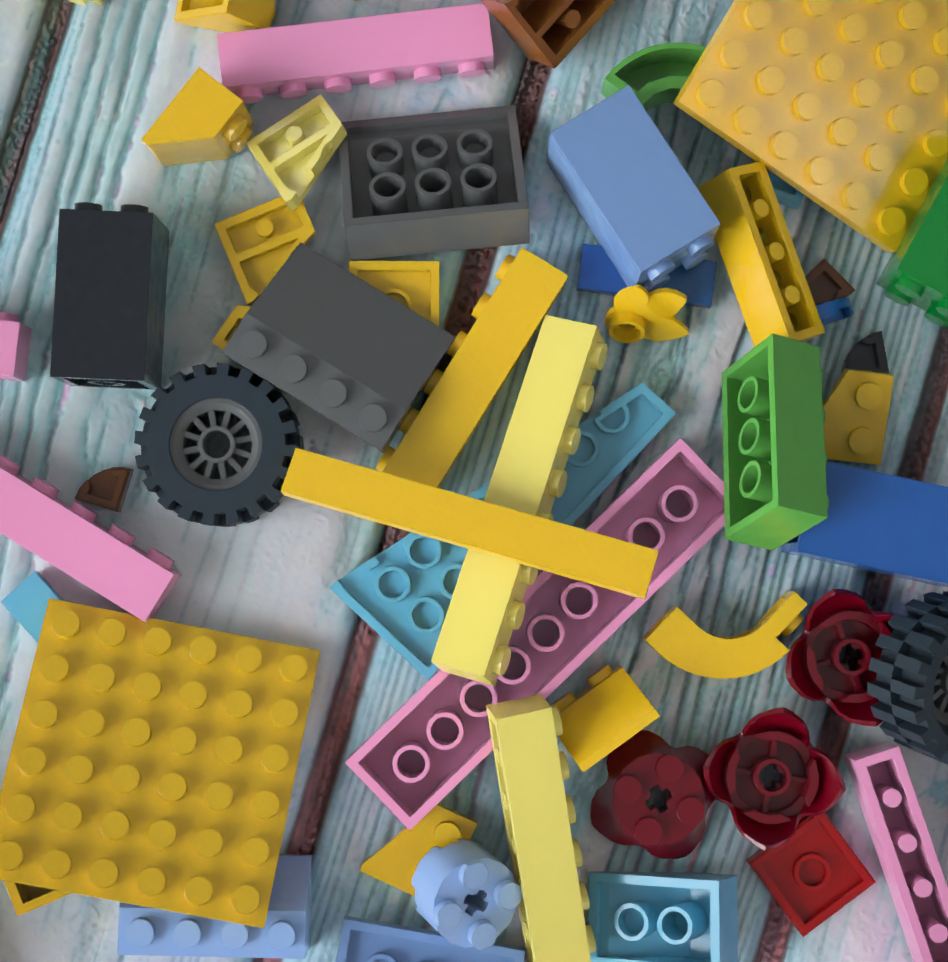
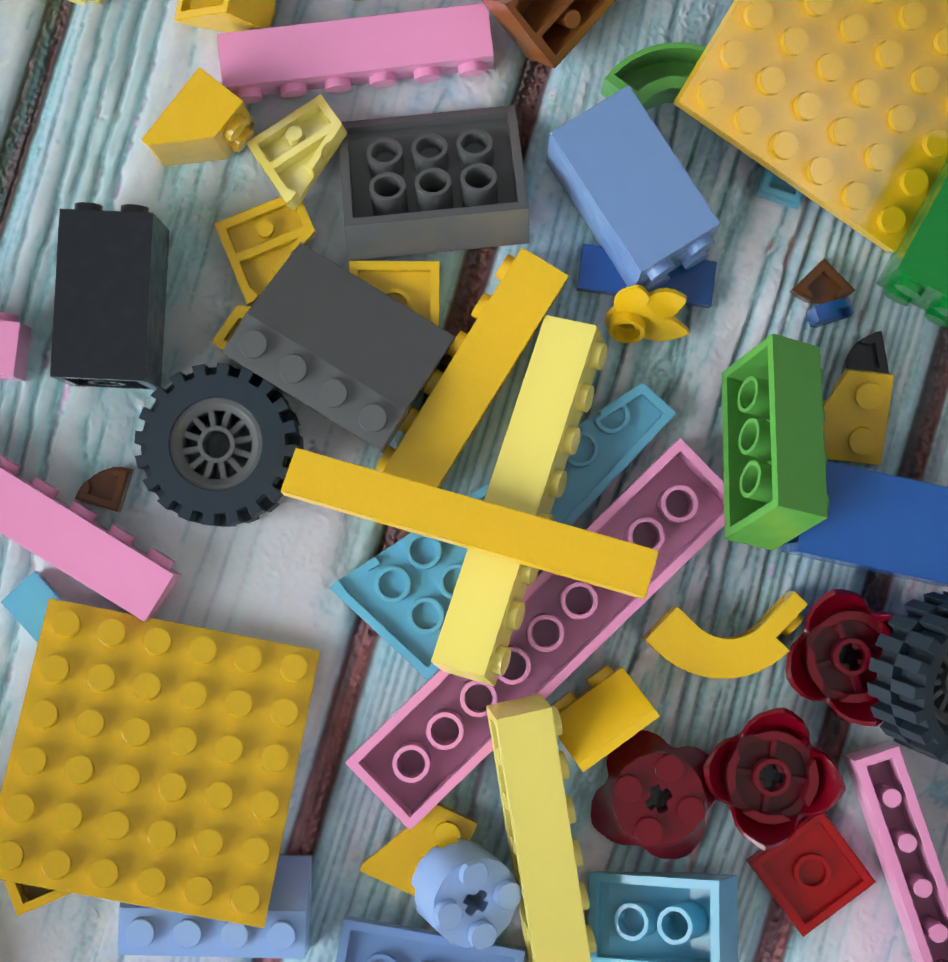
yellow brick [697,161,825,347] -> none

